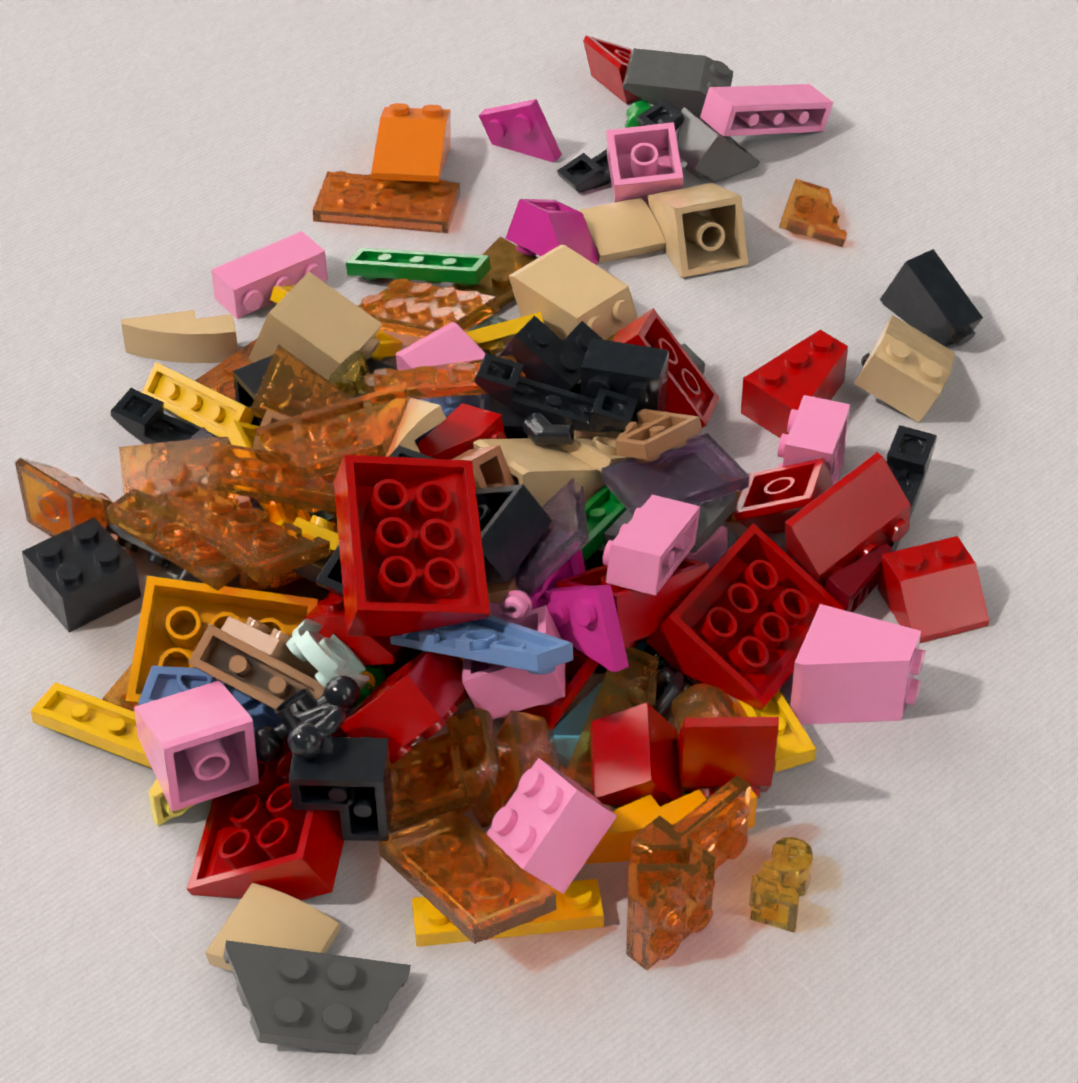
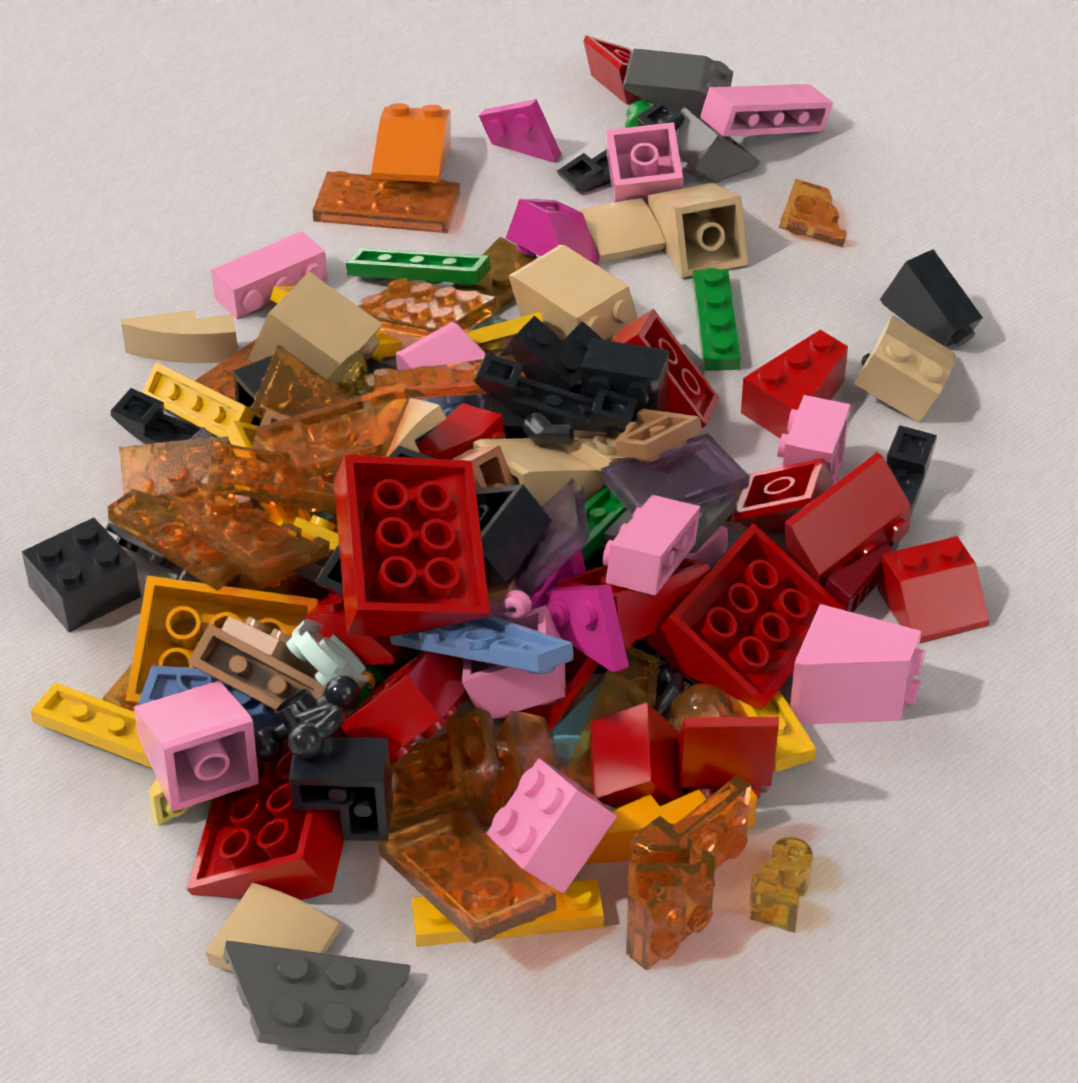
clear orange slope [15,458,116,537] -> none
none -> green plate [692,268,741,371]

